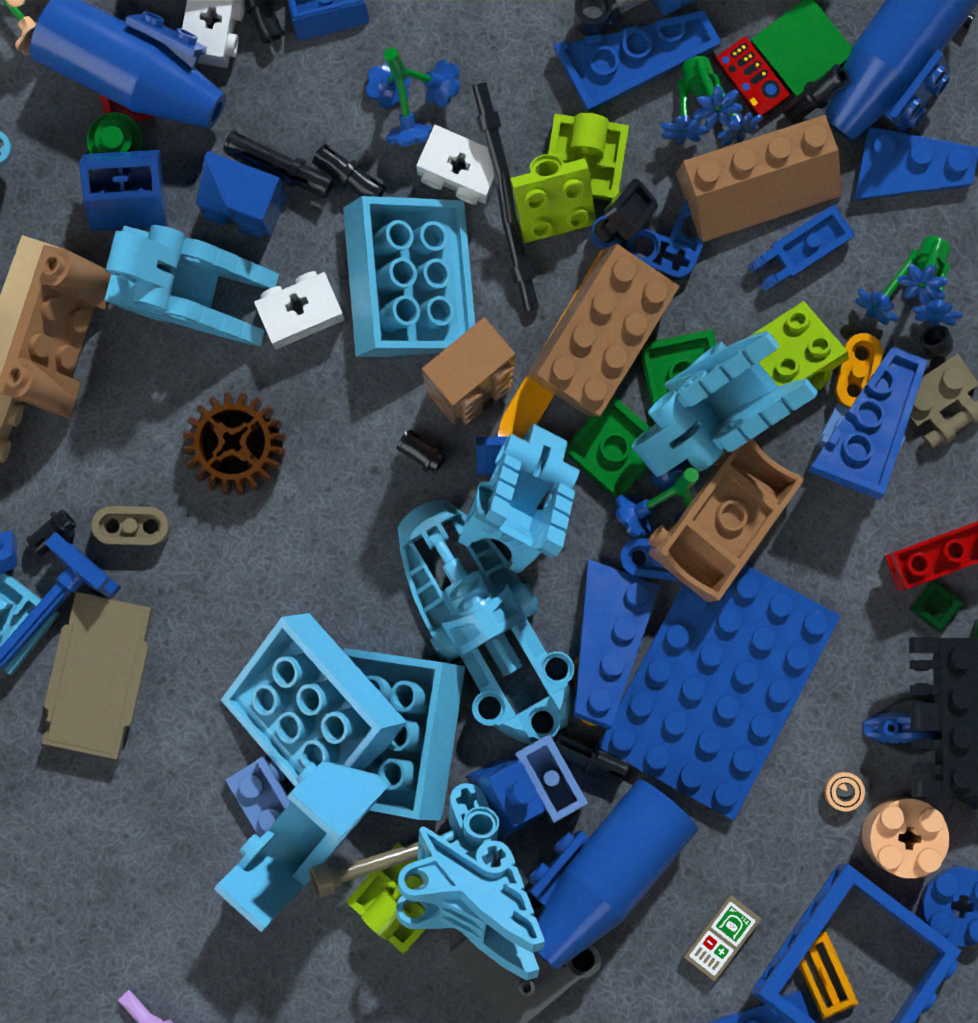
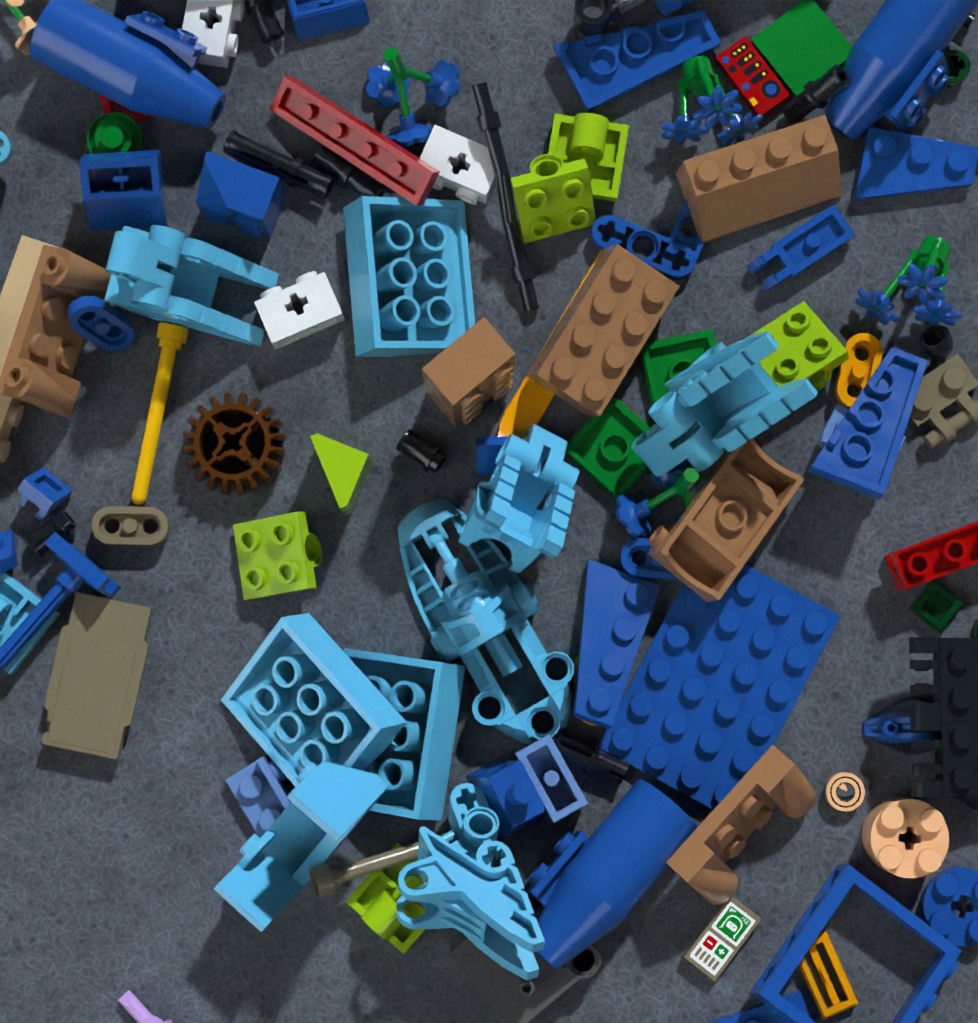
black piece [593,179,658,244] -> none
none -> blue tile [17,467,73,520]
none -> blue plate [67,296,135,352]
none -> yellow piece [131,323,189,505]
none -> lime plate [233,511,322,600]
none -> plate [269,76,440,206]
none -> lime slope [310,433,373,515]
none -> medium nougat piece [666,745,816,905]
none -> dark green bush [943,50,971,87]

